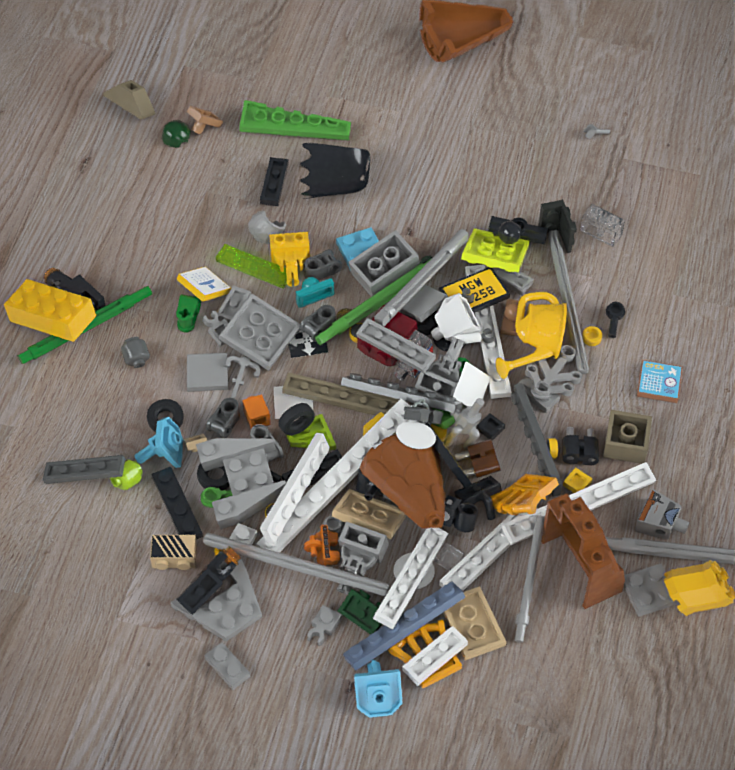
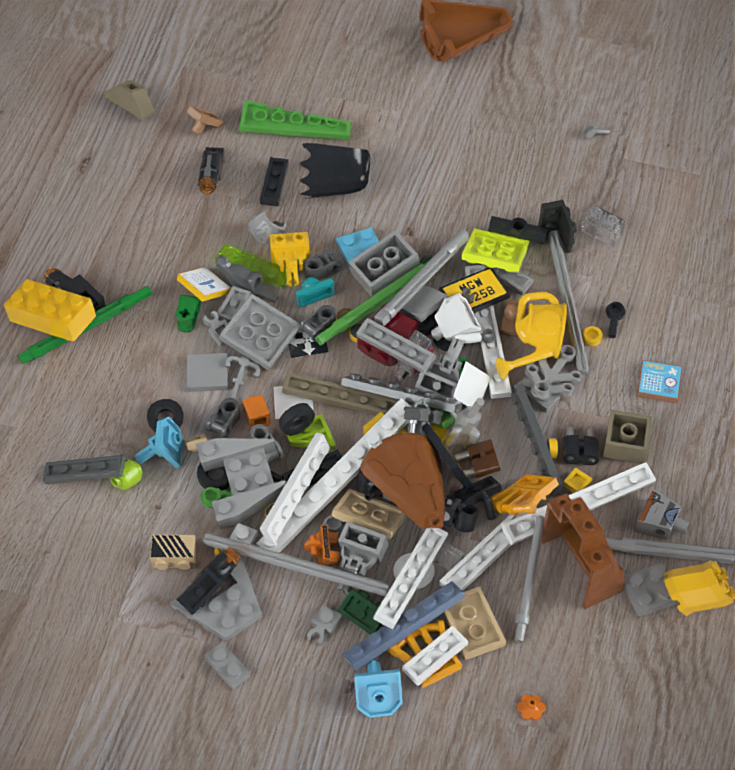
dark grey head [121,337,150,368] -> none
black plate [151,466,203,539] -> none
dark green hair [162,120,191,148] -> none
white sticker [396,421,436,449] -> none
black tile [476,413,505,441] -> none
black piece [493,221,522,244] -> none
none -> plate [198,147,224,194]
none -> dark grey animal [215,255,279,303]
none -> orange plant [517,695,546,721]

